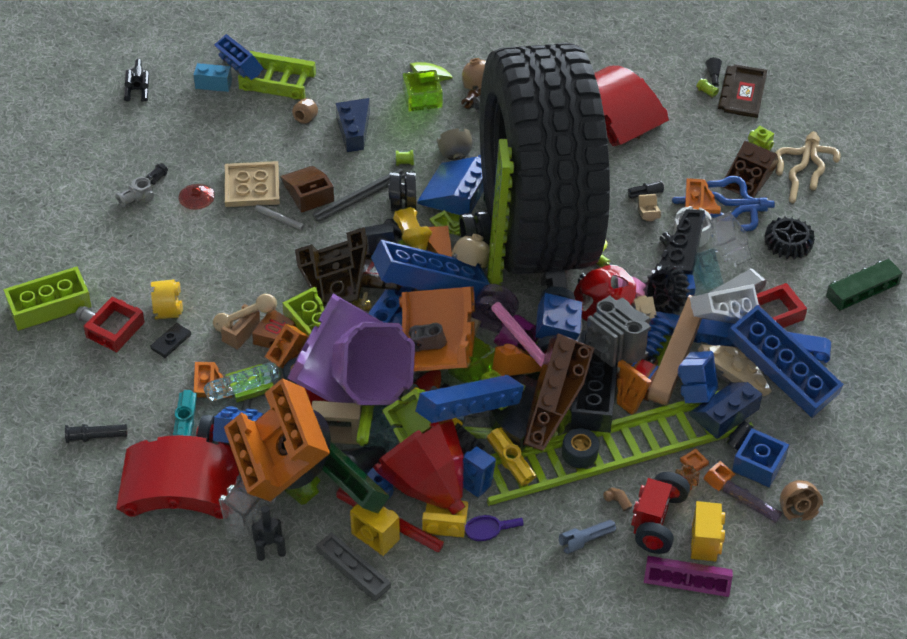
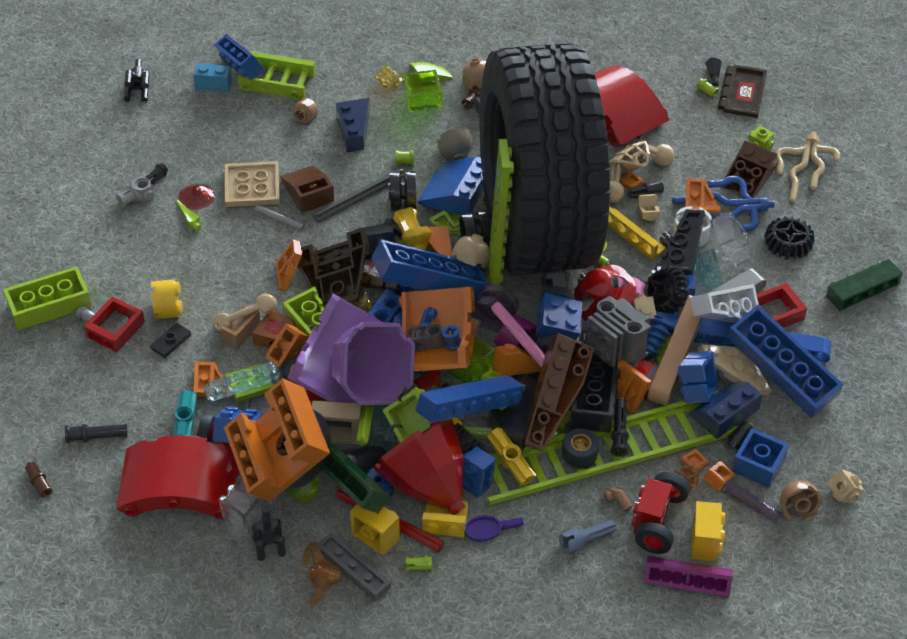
none -> reddish brown axle [25,462,53,498]
none -> lime piece [176,200,202,231]
none -> orange wing [276,240,302,291]
none -> clear orange piece [301,541,341,606]
none -> clear yellow bracket [374,64,404,90]
none -> lime pin [406,555,432,572]
none -> blue arm [419,307,438,326]
none -> blue bush [442,325,462,351]
none -> yellow fence [608,207,666,261]
none -> tan piece [609,140,675,203]
none -> black pin [610,398,629,457]
none -> orange tile [619,171,644,190]
none -> tan brick [826,469,865,504]

